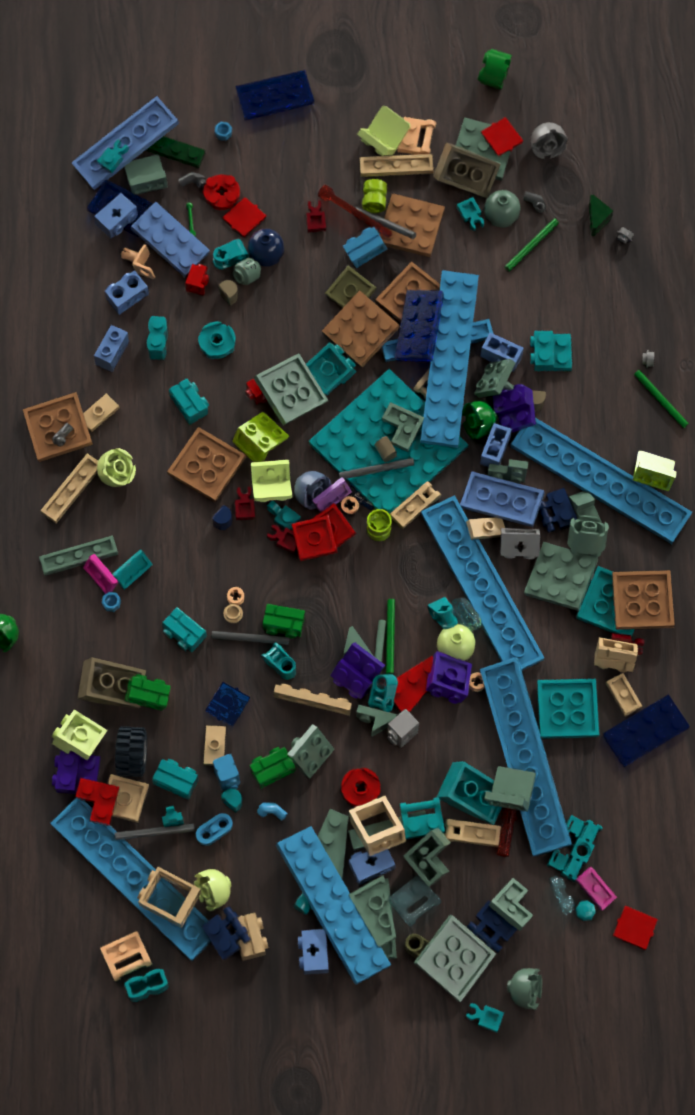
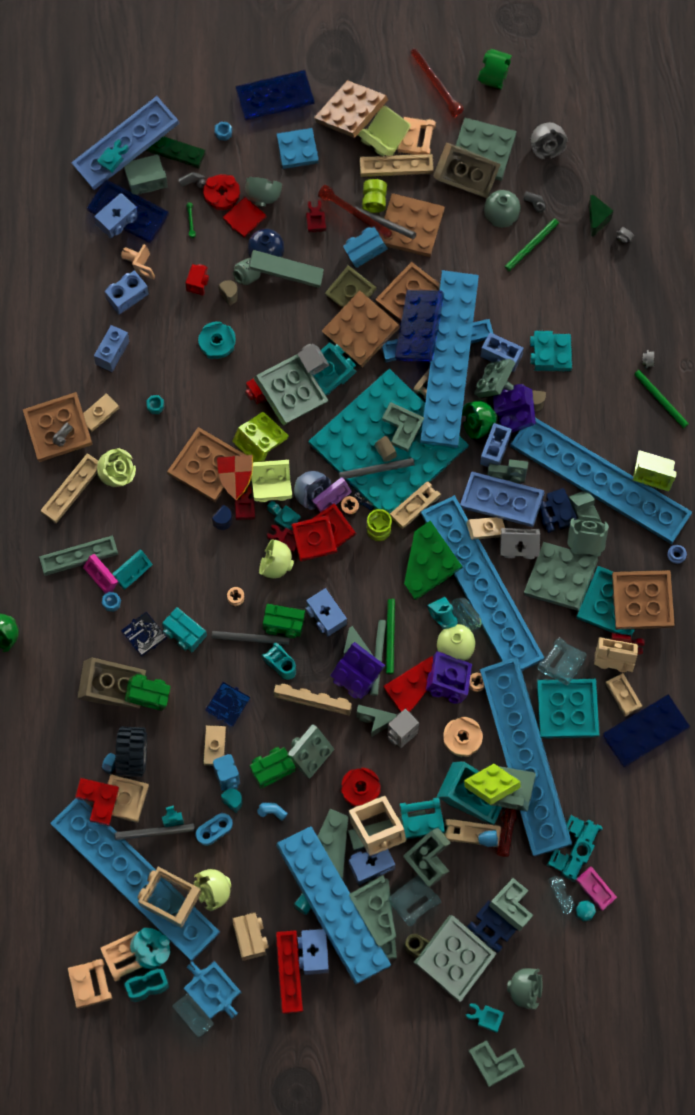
yellowish green plate [51,710,107,760] -> none
dark purple plate [52,750,101,794] -> none
medium blue plate [130,202,210,277] -> none
teal brick [147,316,168,360] -> none
teal brick [152,759,199,800] -> none
teal brick [168,379,209,425] -> none
dark blue plate [202,906,251,960] -> none
teal piece [213,239,249,270] -> none
tan plate [223,604,243,623] -> none
teal piece [368,674,398,712] -> none
teal plate [457,197,484,231] -> none
red piece [481,117,523,157] -> none
red piece [613,906,658,950] -> none
none -> light nougat plate [68,959,112,1009]
none -> dark azure tile [102,753,115,774]
none -> piece [121,612,167,657]
none -> teal plate [130,927,170,969]
none -> teal tile [146,395,164,414]
none -> clear light blue plate [172,993,214,1038]
none -> dark azure plate [184,961,241,1020]
none -> shield [217,455,253,500]
none -> sand green cylinder [245,177,282,207]
none -> sand green tile [249,250,324,288]
none -> yellowish green cylinder [259,539,294,579]
none -> red plate [276,930,303,1014]
none -> dark azure plate [277,128,318,169]
none -> light grey brick [298,344,329,375]
none -> medium blue brick [305,588,347,637]
none -> medium nougat plate [314,80,388,138]
none -> green plate [404,521,463,600]
none -> clear red piece [411,48,464,117]
none -> light nougat plate [443,717,483,757]
none -> lime plate [464,764,521,805]
none -> sand green plate [468,1040,525,1087]
none -> dark azure hose [479,830,498,847]
none -> clear light blue plate [537,638,587,686]
none -> medium blue plate [667,545,687,564]

